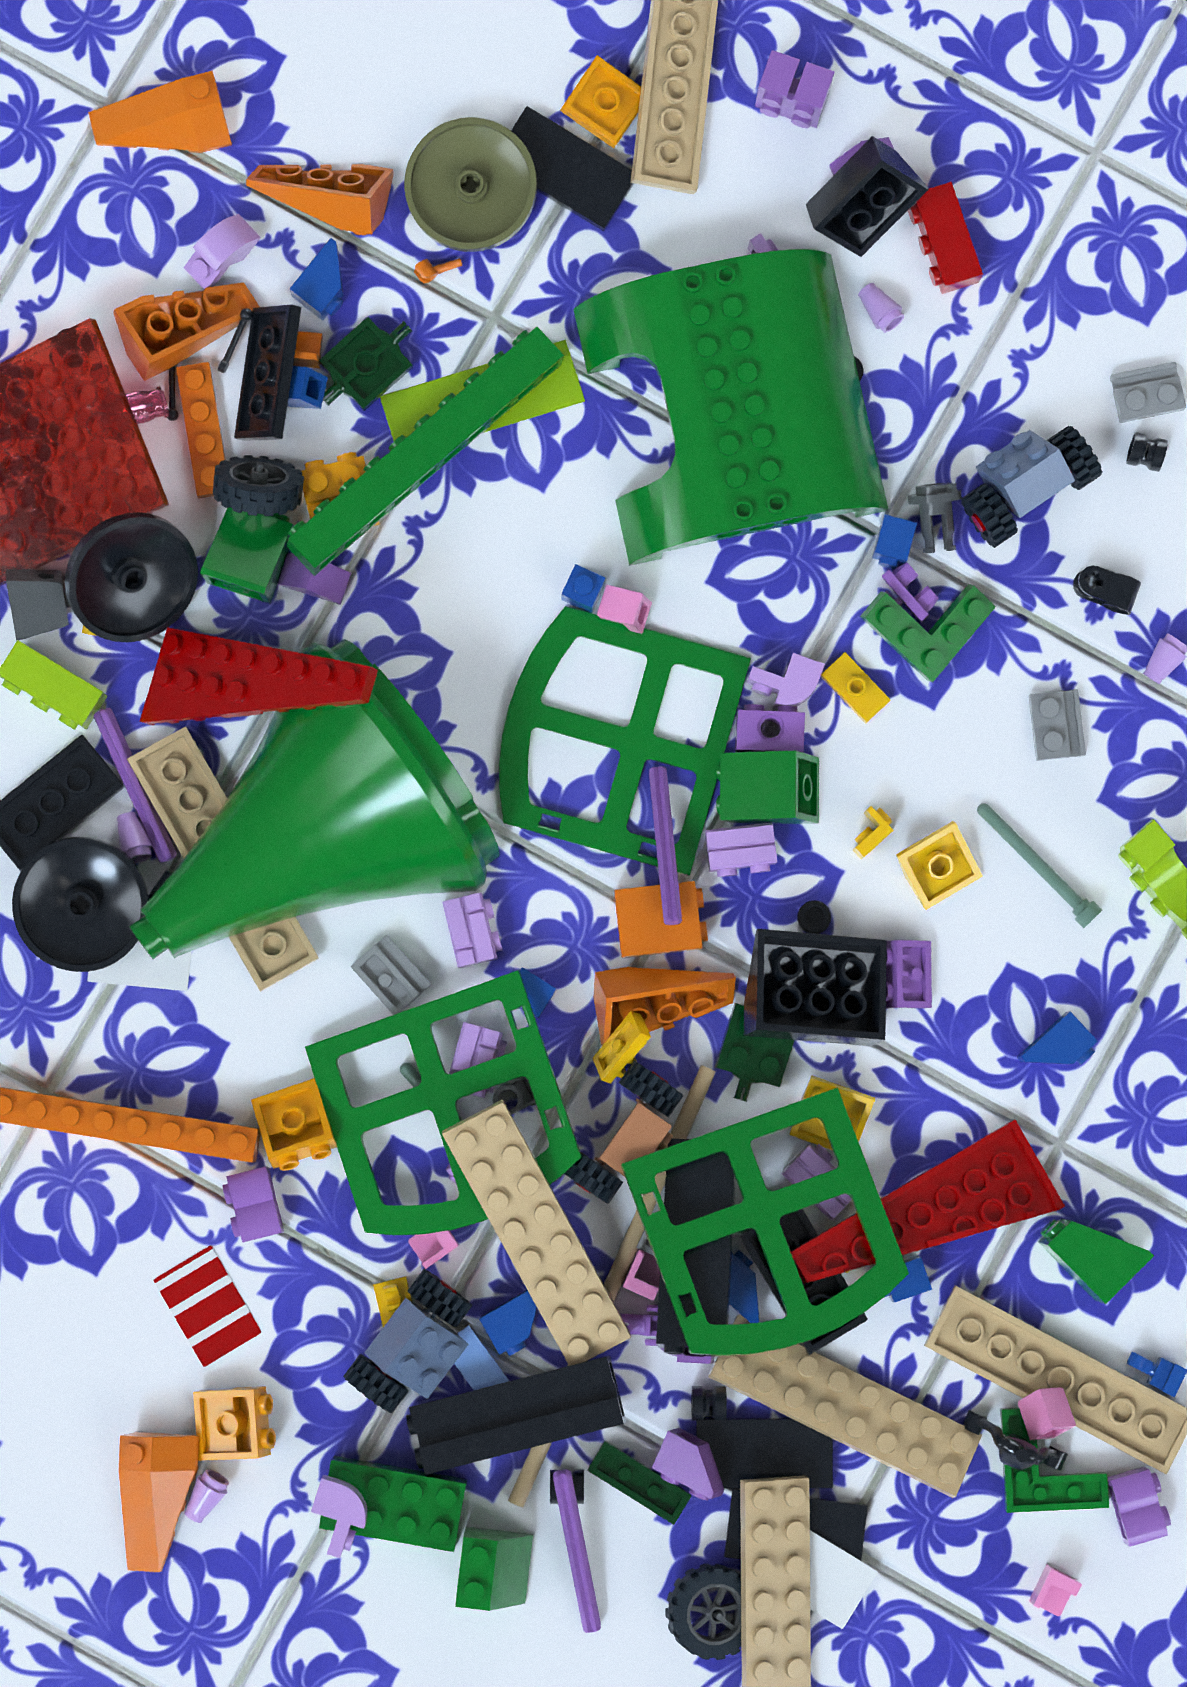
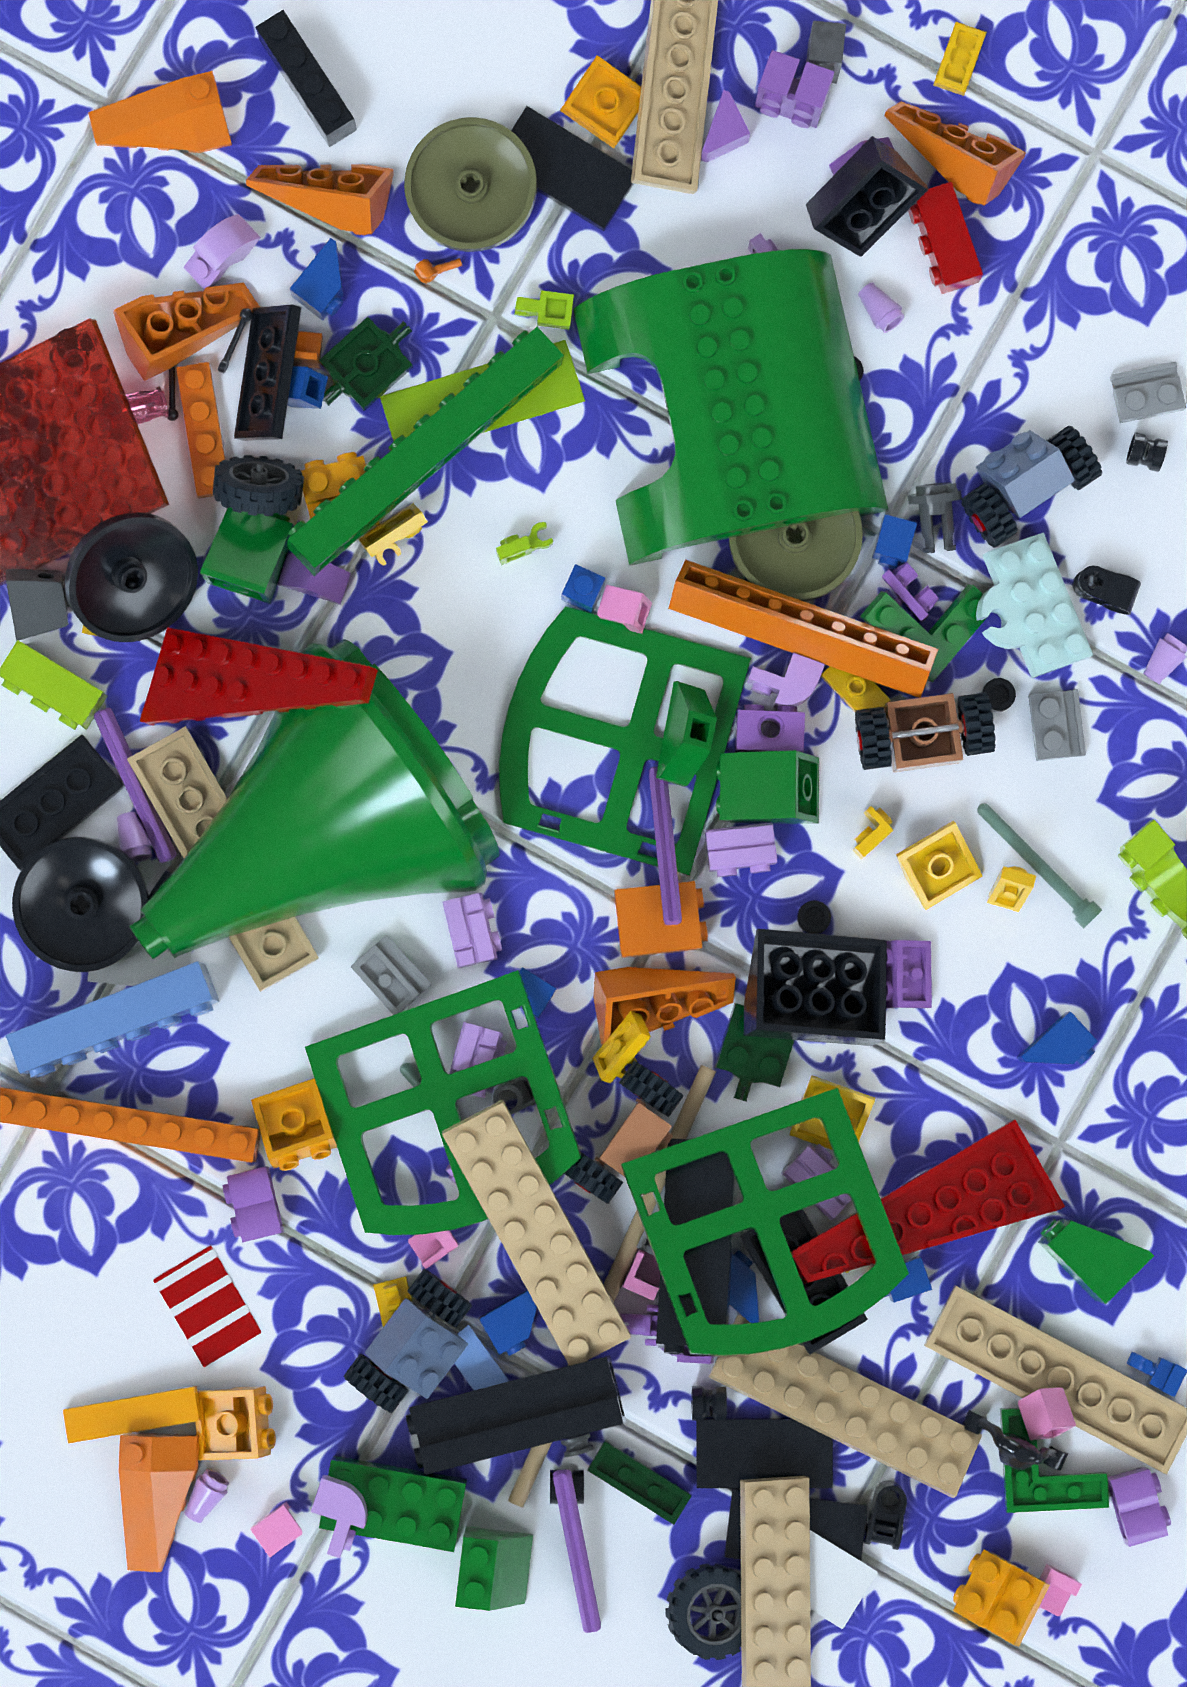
medium lavender slope [652,1428,725,1501] -> none
none -> medium blue brick [5,961,220,1078]
none -> light orange tile [63,1386,202,1444]
none -> bright pink panel [250,1501,303,1557]
none -> black brick [255,10,357,147]
none -> yellow plate [358,503,428,566]
none -> lime plate [496,522,554,566]
none -> lime plate [514,290,574,330]
none -> dark grey bush [561,1433,594,1457]
none -> green slope [656,681,717,787]
none -> orange brick [668,559,938,698]
none -> medium lavender slope [701,90,750,163]
none -> olive dish [729,511,863,602]
none -> flat silver brick [806,20,846,84]
none -> brick [855,692,996,773]
none -> black piece [864,1480,907,1550]
none -> orange wedge [884,101,1026,206]
none -> yellow plate [933,22,987,96]
none -> light orange plate [953,1549,1050,1647]
none -> light aqua plate [976,532,1093,678]
none -> black tile [981,678,1016,712]
none -> yellow plate [987,866,1036,912]

